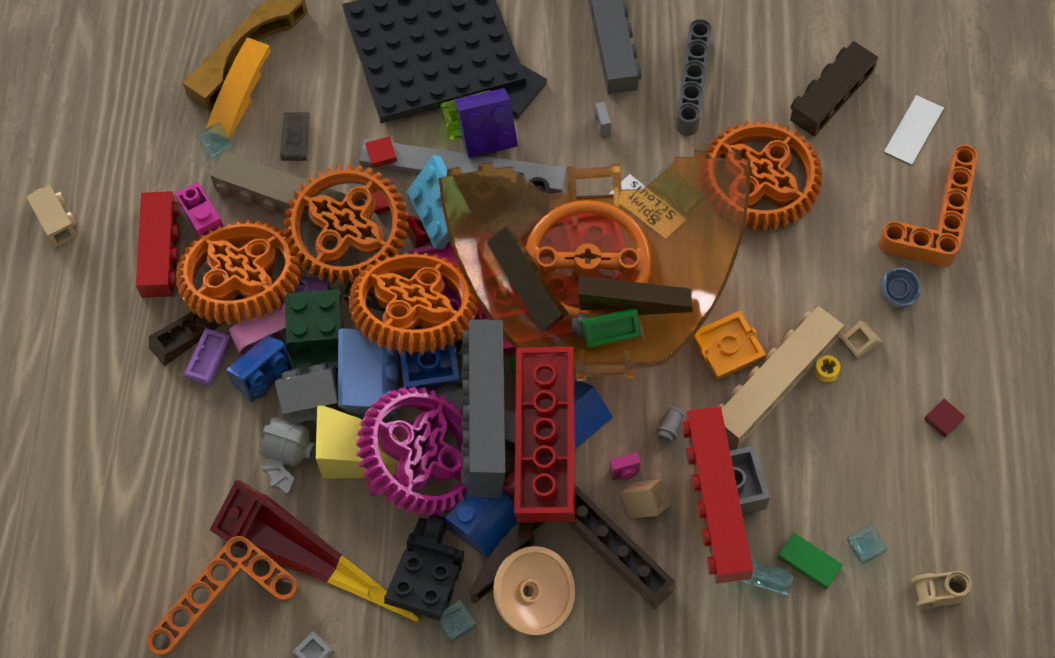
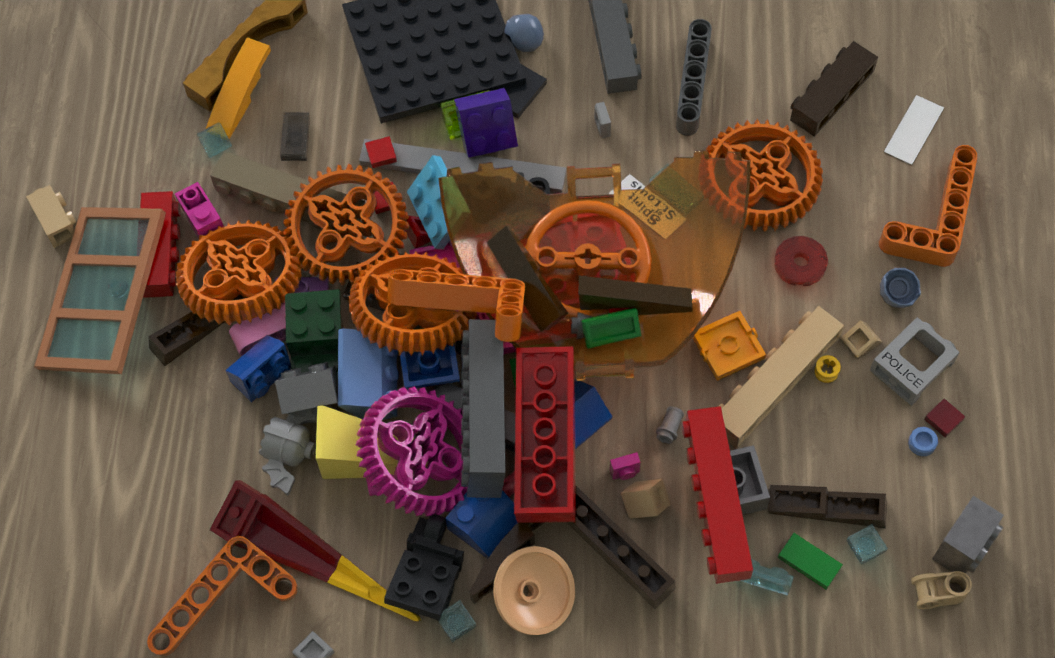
medium lavender plate [184,328,232,386] -> none
none -> door [34,207,166,375]
none -> orange beam [387,269,525,342]
none -> sand blue hair [505,14,544,52]
none -> dark brown slope [768,485,887,528]
none -> clear red tile [774,236,828,286]
none -> light grey window [870,317,960,406]
none -> medium blue tile [908,427,938,456]
none -> flat silver brick [932,496,1004,573]

